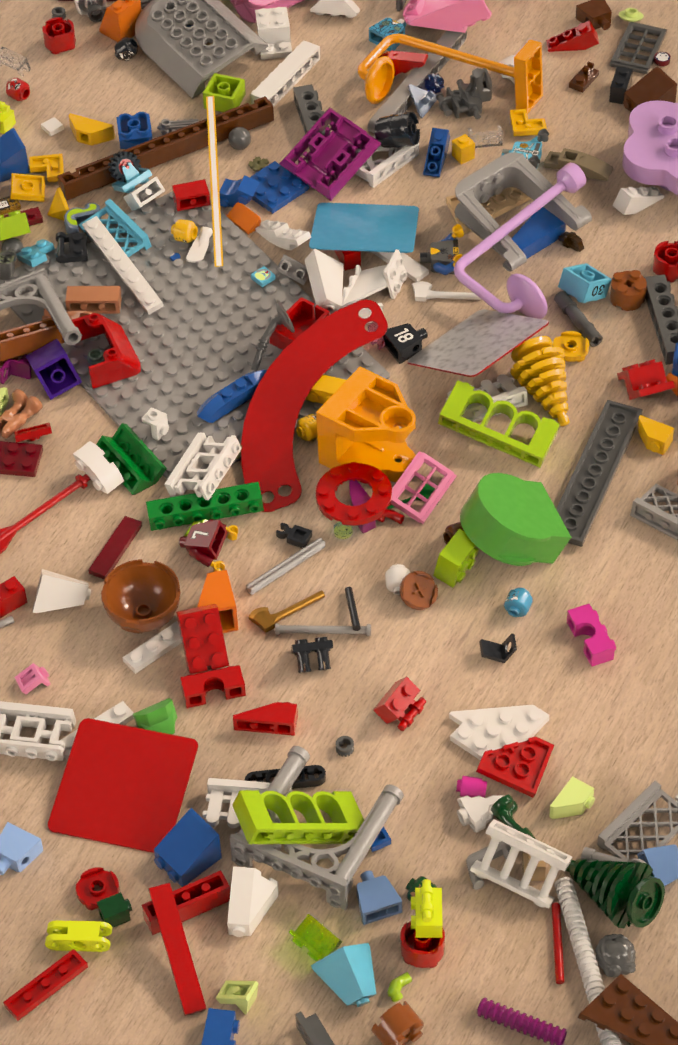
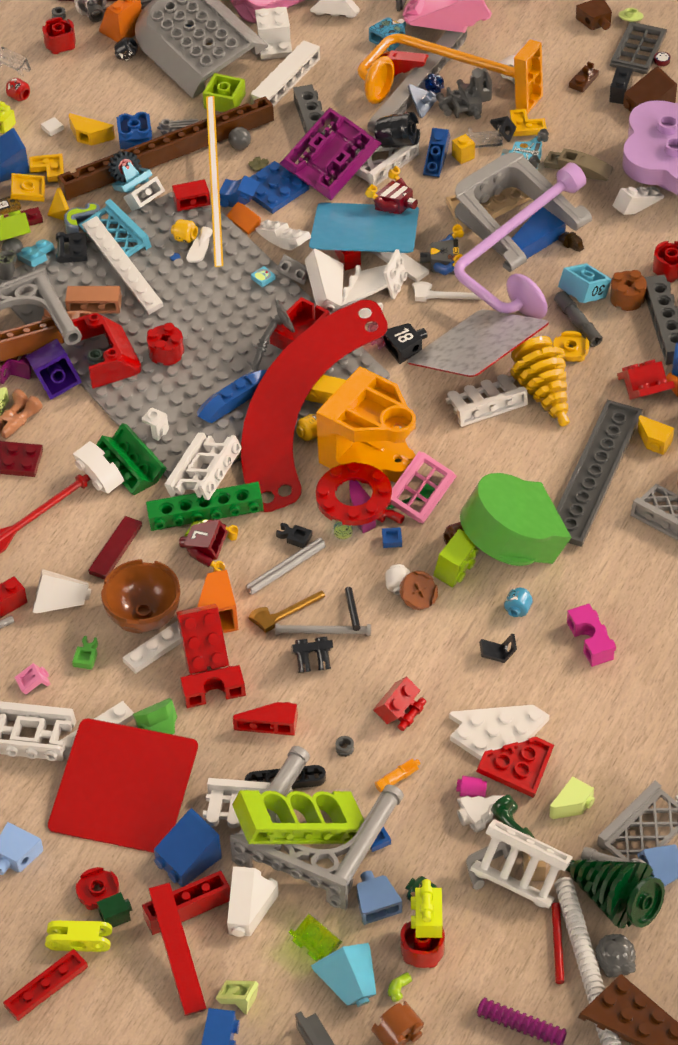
red plate [14,422,52,443] -> none
lime fence [438,380,560,468] -> none
red slope [546,20,599,52] -> none
none -> bright green plate [72,636,98,670]
none -> red brick [147,323,184,366]
none -> dark red torso [365,166,418,214]
none -> light orange piece [375,759,420,792]
none -> blue plate [382,527,402,548]
none -> black bracket [490,116,517,142]

